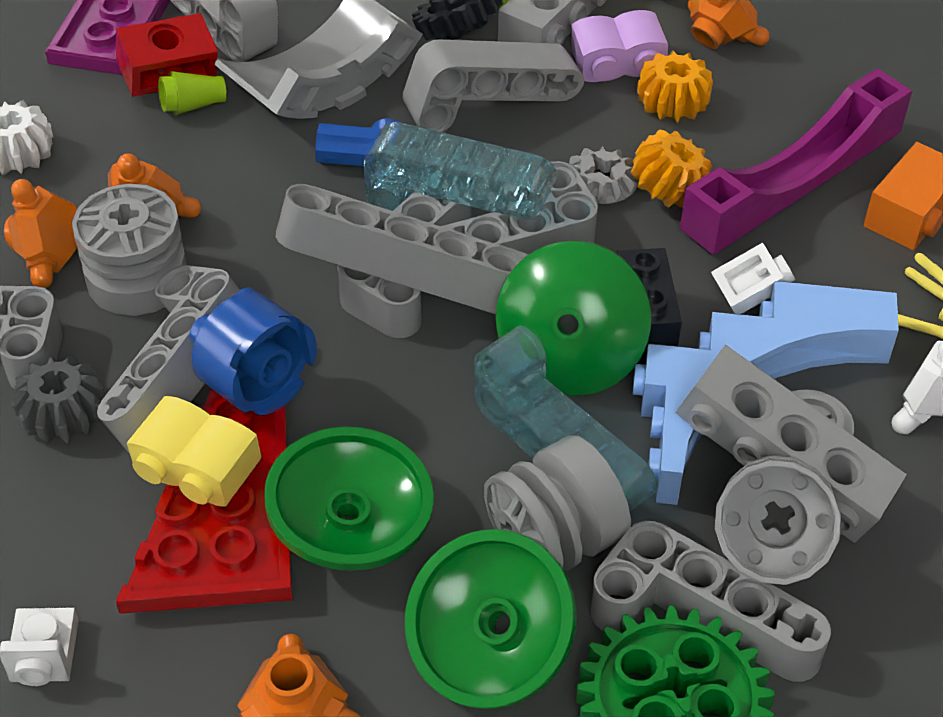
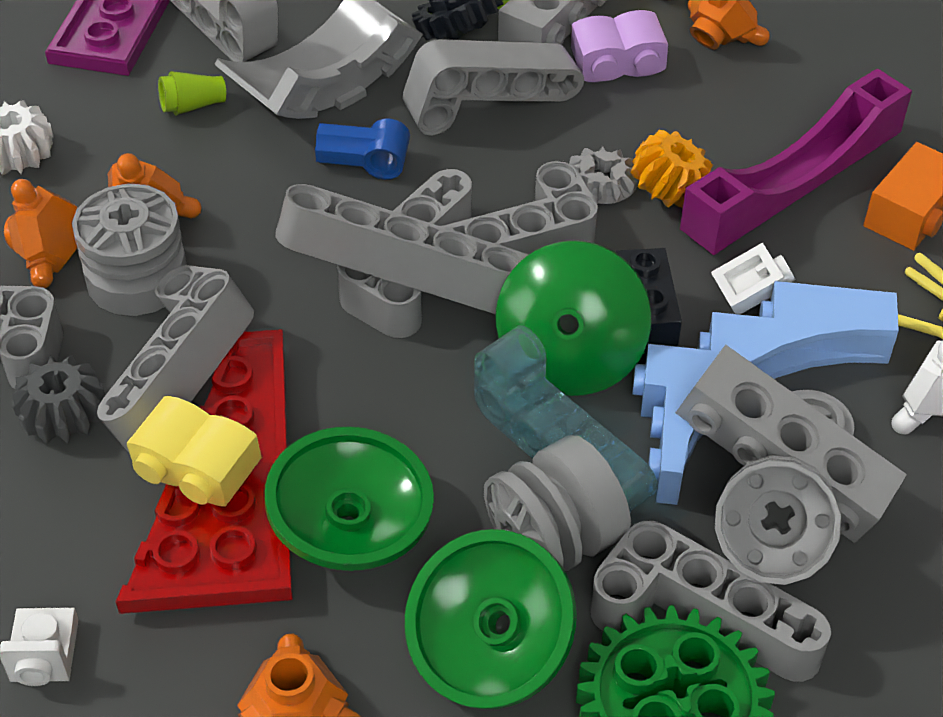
red brick [116,13,218,97] -> none
blue brick [190,287,317,415] -> none
clear light blue beam [364,122,557,219] -> none
light orange gear [637,50,713,123] -> none

